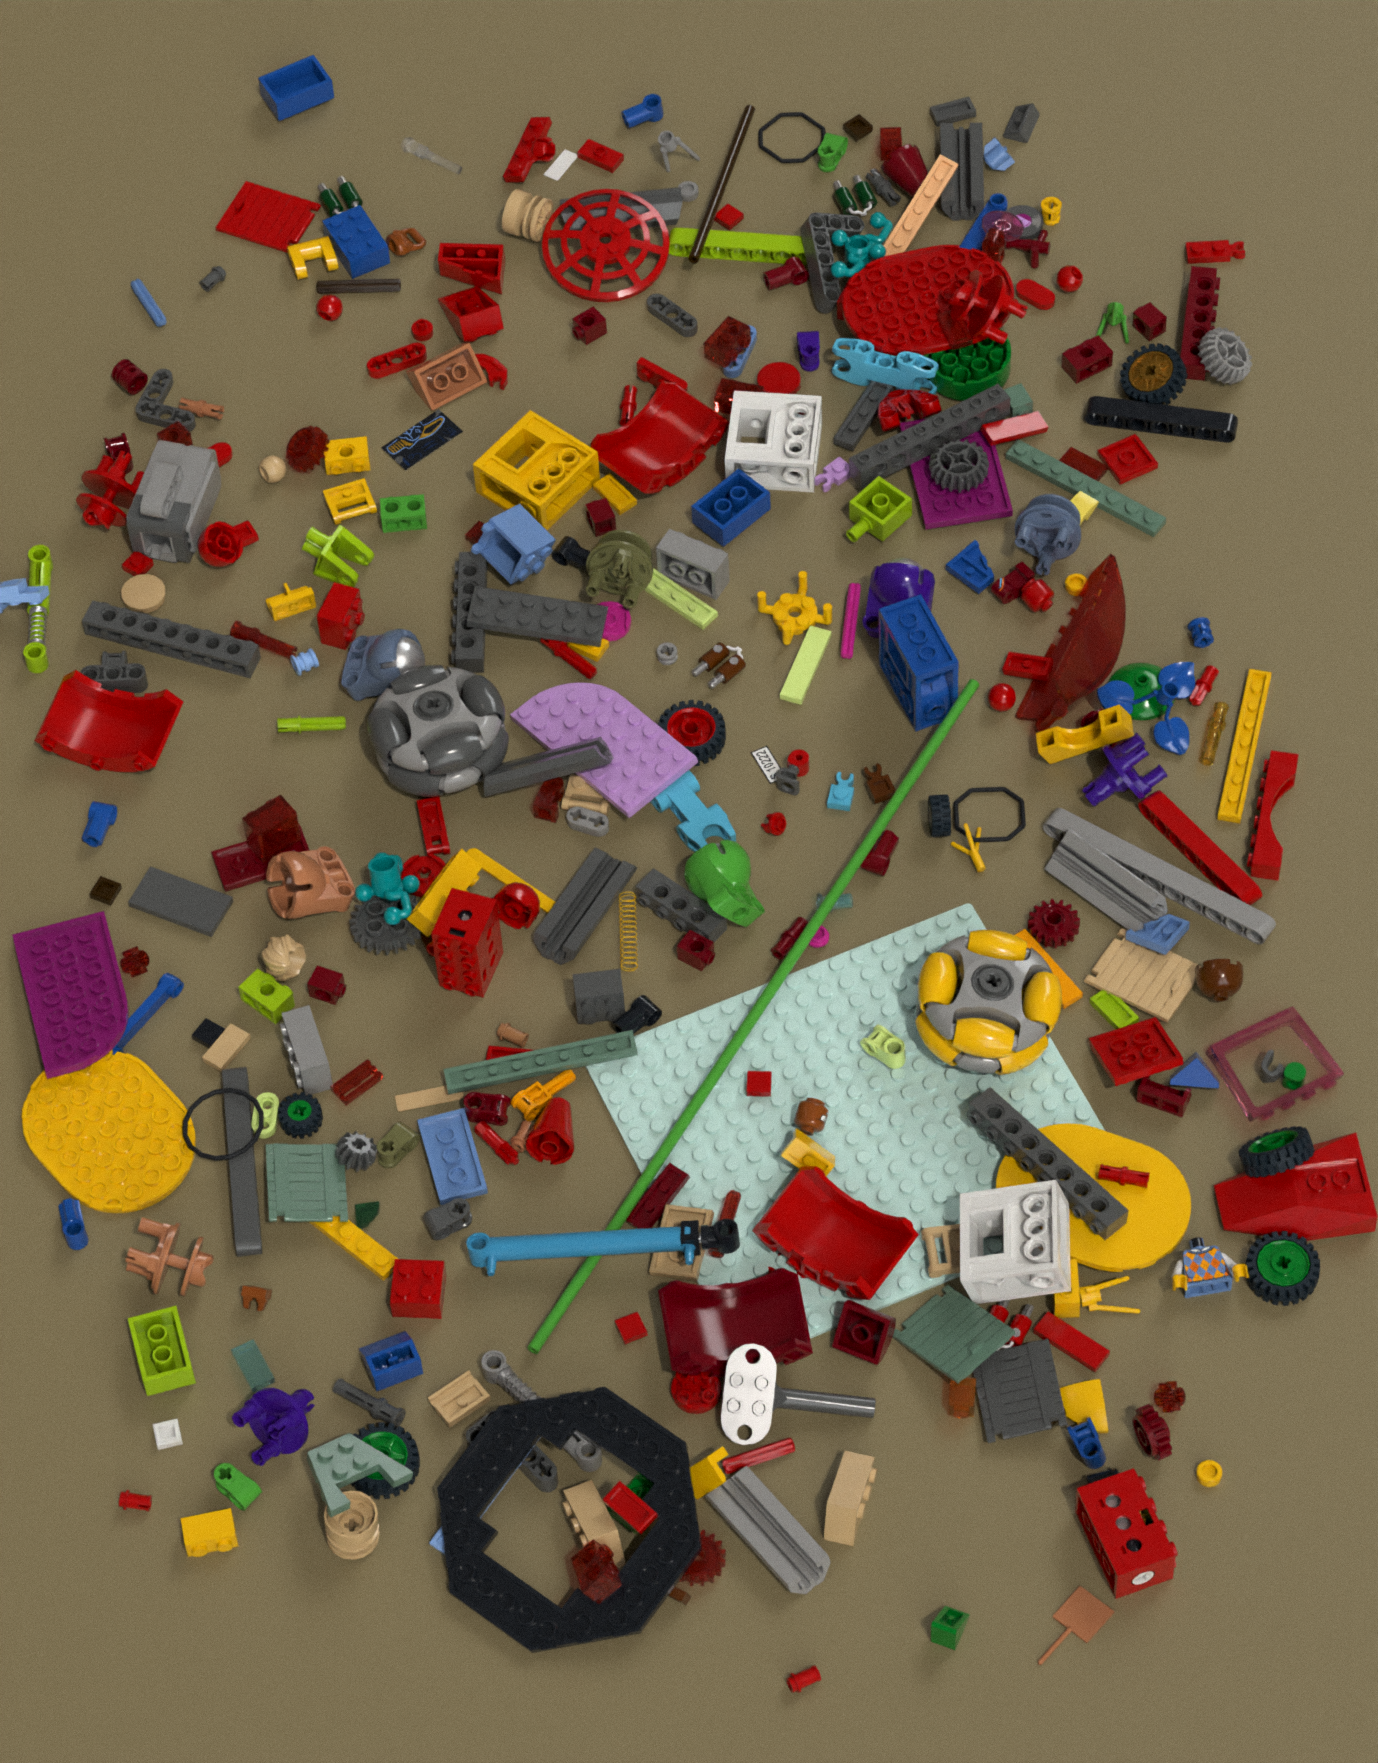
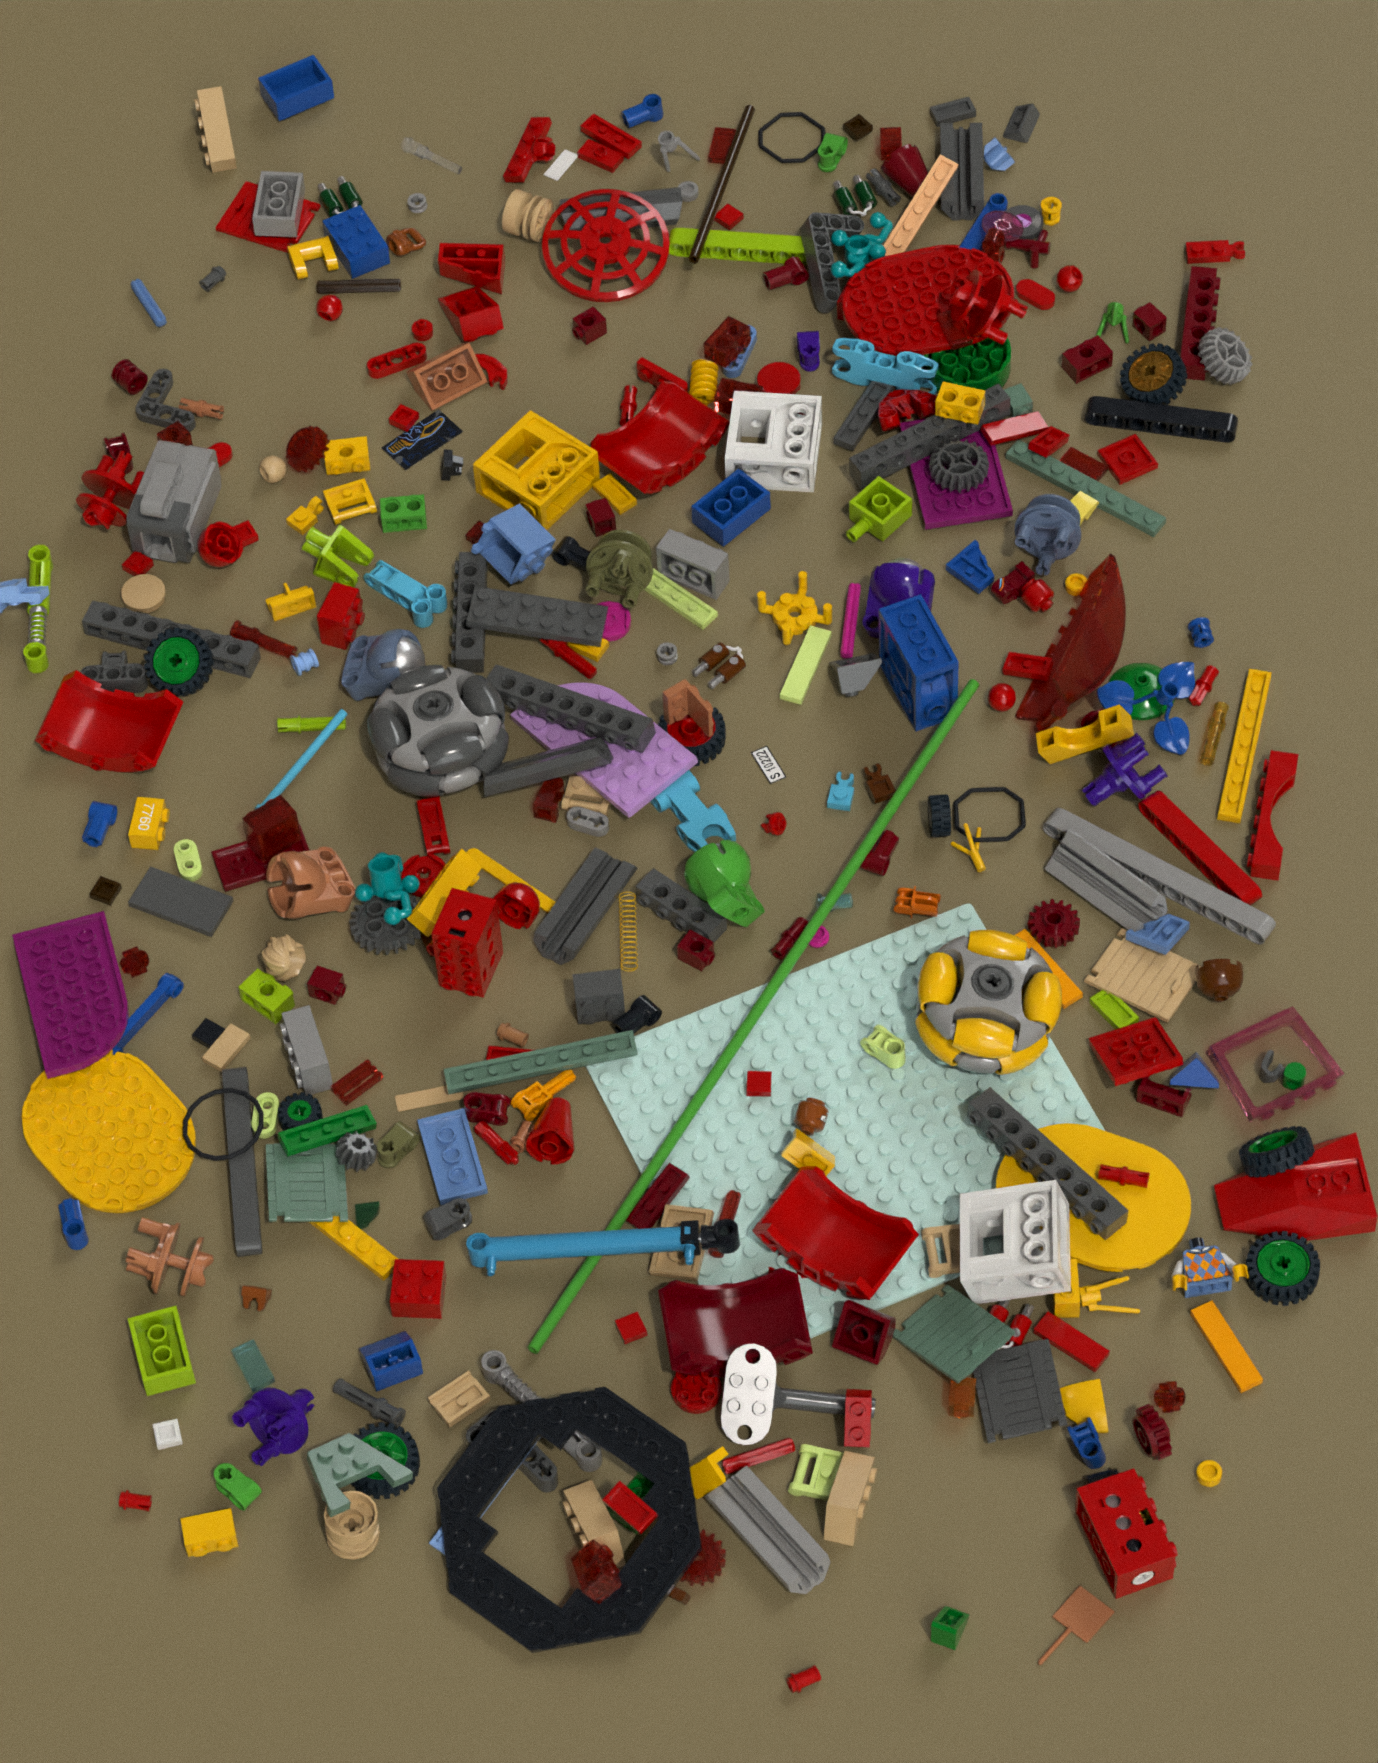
dark grey beam [647,294,698,337] -> none
leg [776,749,809,796] -> none
lavender plate [815,457,851,492] -> none
none -> yellow brick [128,797,170,850]
none -> wheel [144,628,214,697]
none -> yellowish green plate [174,839,203,882]
none -> tan wedge [194,86,237,173]
none -> medium azure bar [248,709,348,825]
none -> light grey brick [252,171,305,237]
none -> green plate [277,1105,377,1157]
none -> yellow plate [286,496,324,535]
none -> medium azure piece [363,560,448,628]
none -> red plate [388,404,419,432]
none -> light grey bush [407,193,428,213]
none -> black tile [441,449,463,481]
none -> dark grey brick [487,664,656,753]
none -> red plate [580,114,642,159]
none -> nougat bracket [662,679,714,737]
none -> yellow piece [689,359,719,405]
none -> clear red tile [708,127,736,164]
none -> yellowish green plate [788,1444,844,1501]
none -> dark grey slope [829,653,882,697]
none -> red brick [844,1389,872,1447]
none -> orange arm [894,886,941,918]
none -> yellow brick [935,382,986,425]
none -> red plate [1028,426,1070,458]
none -> light orange tile [1190,1300,1263,1393]

